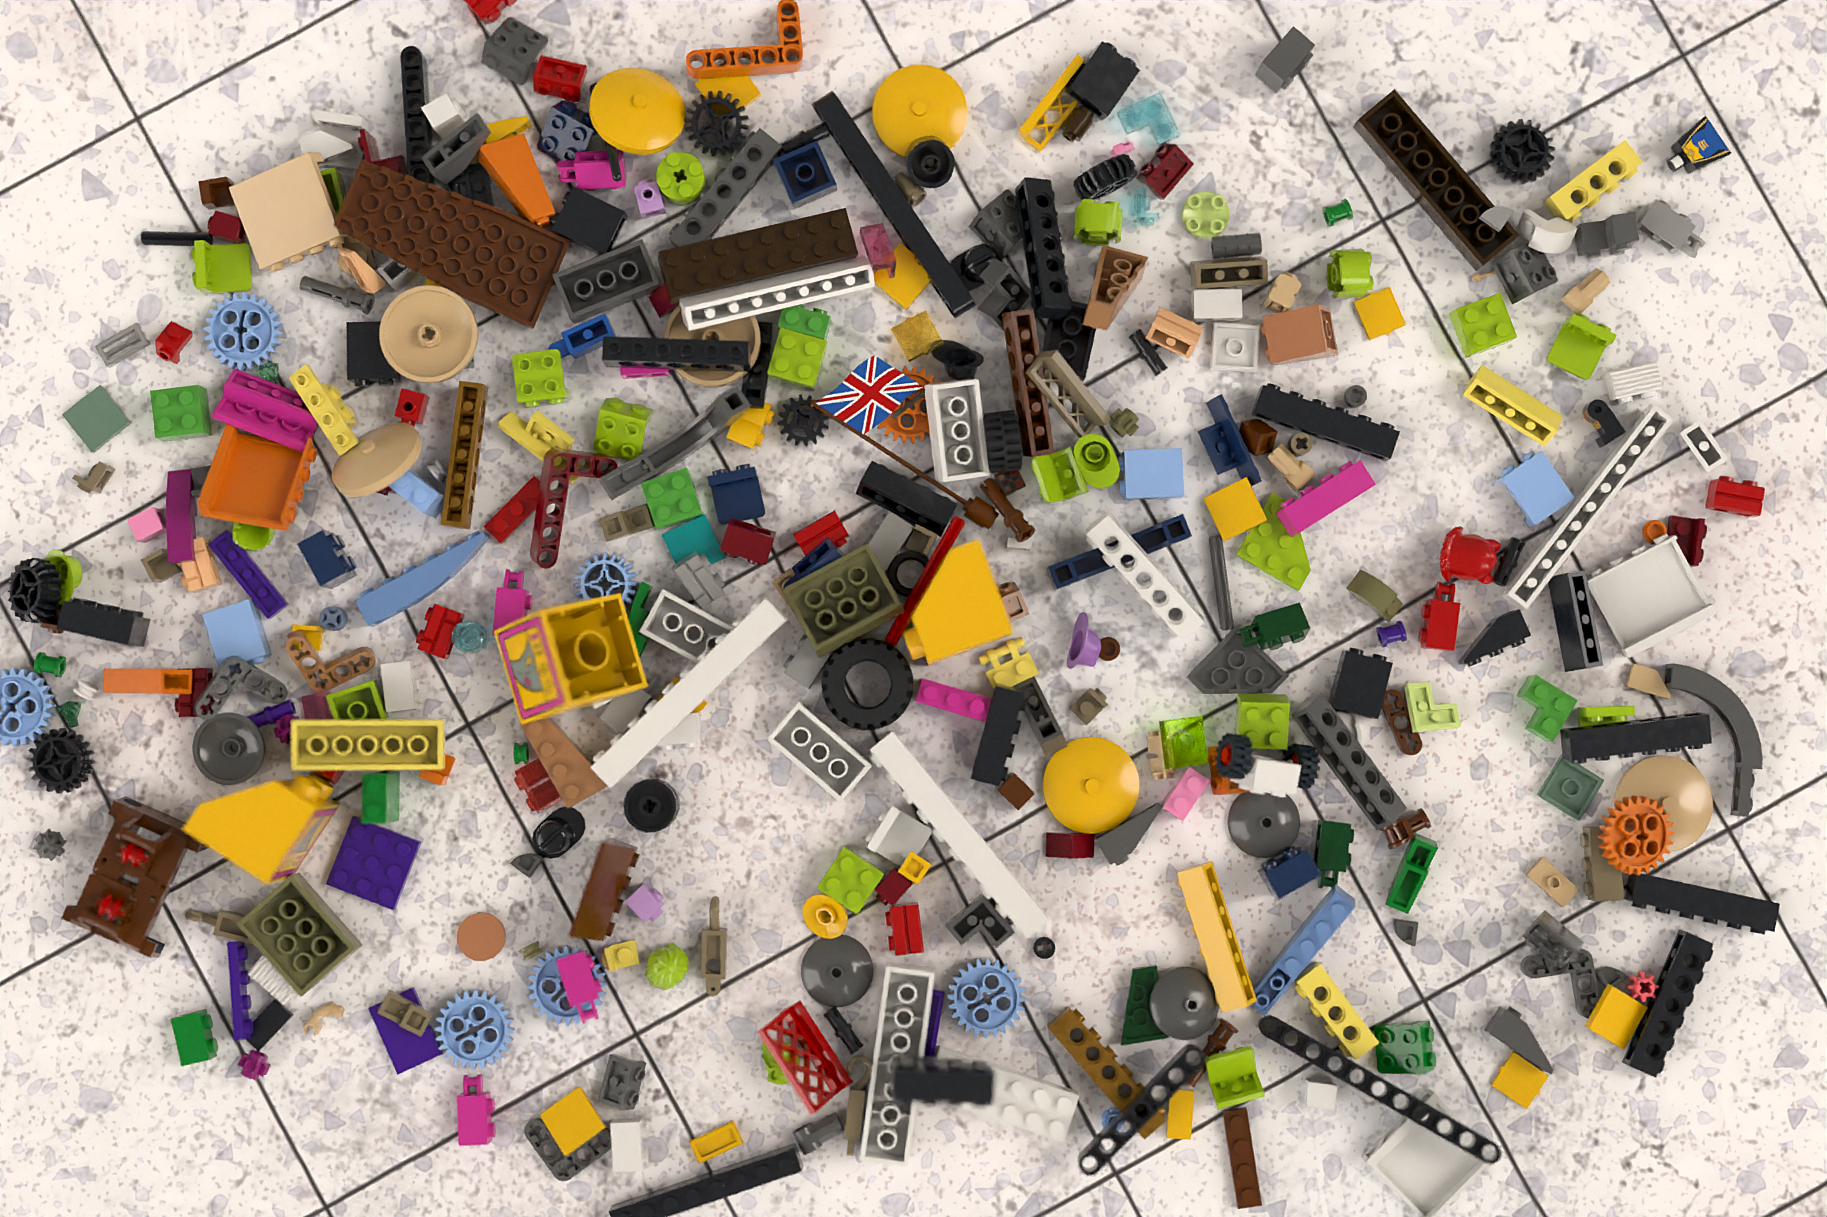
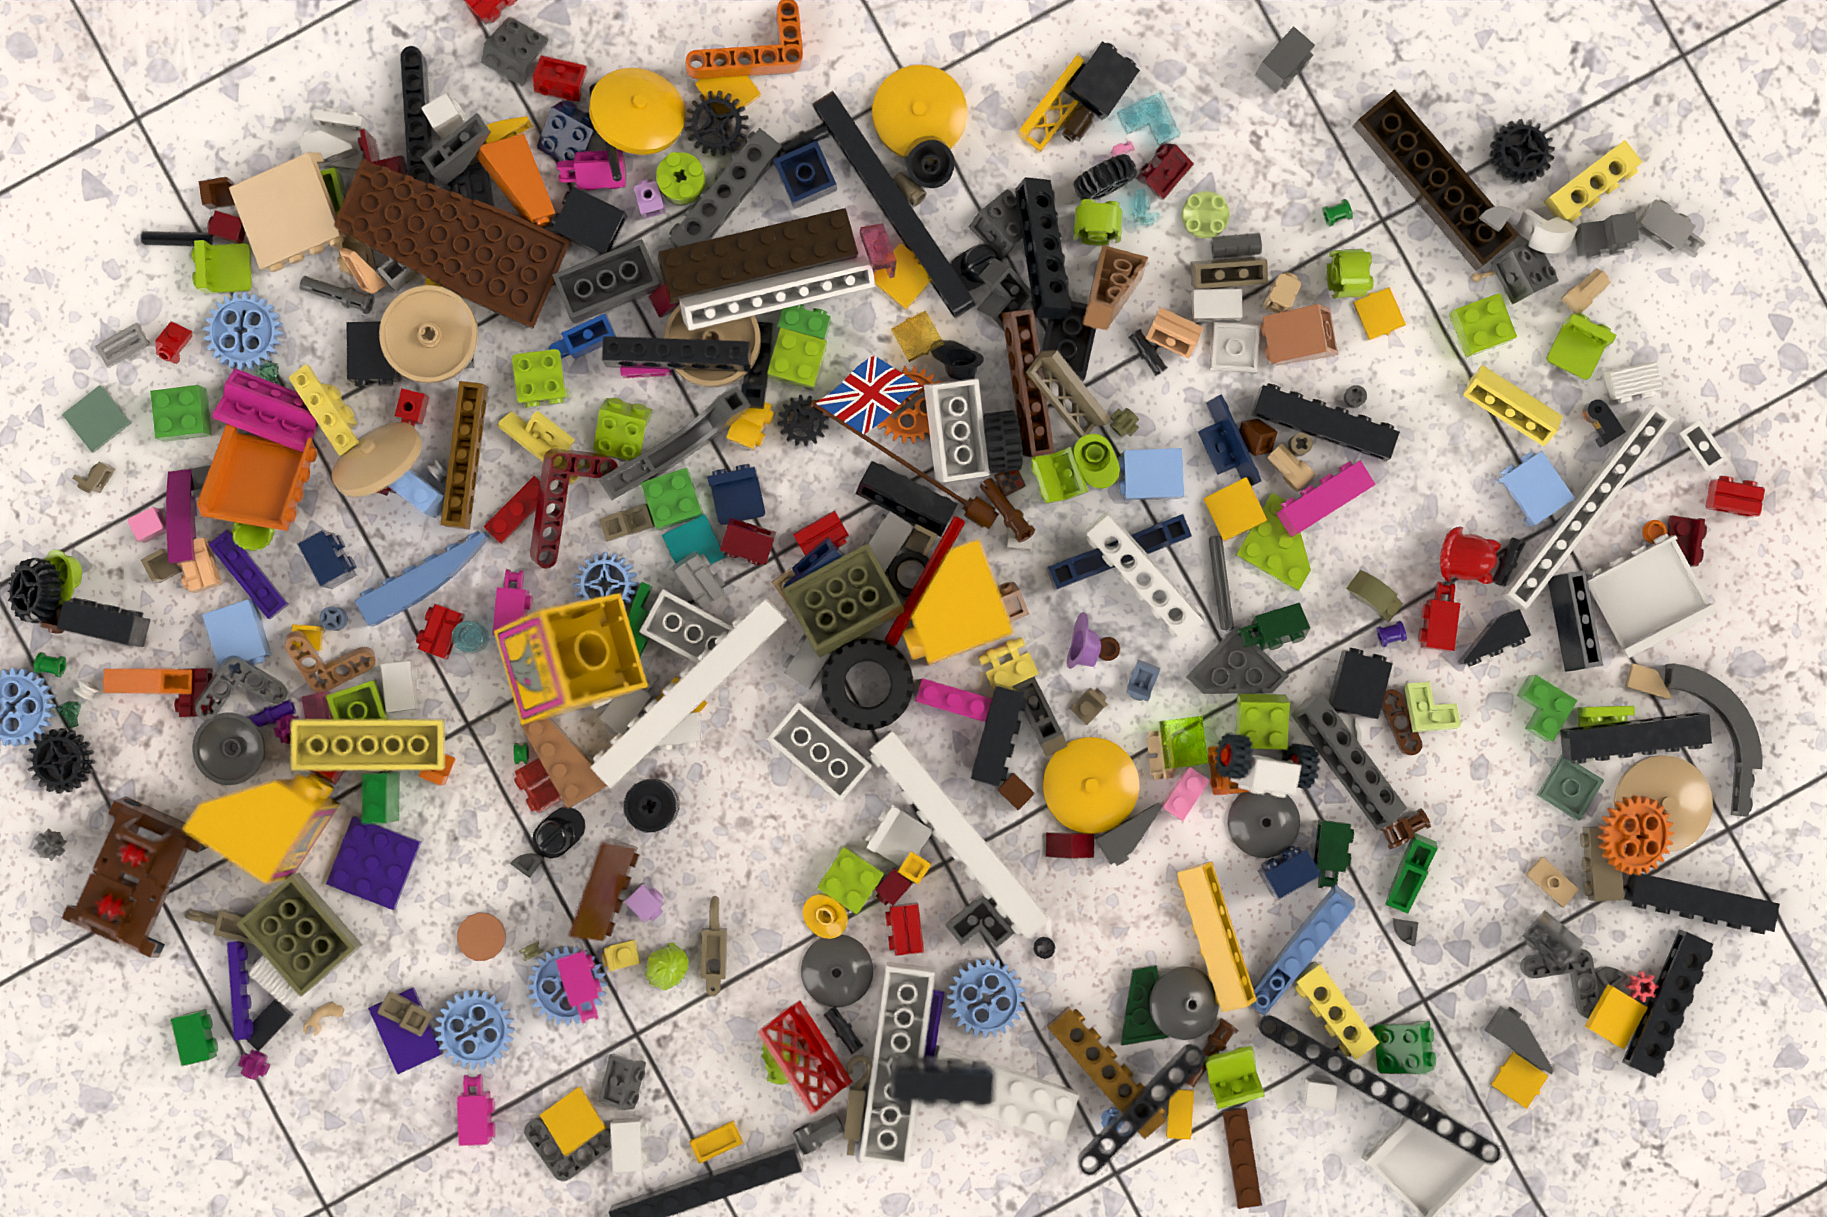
torso [1667,116,1731,174] -> none
none -> sand blue bracket [1126,660,1160,702]

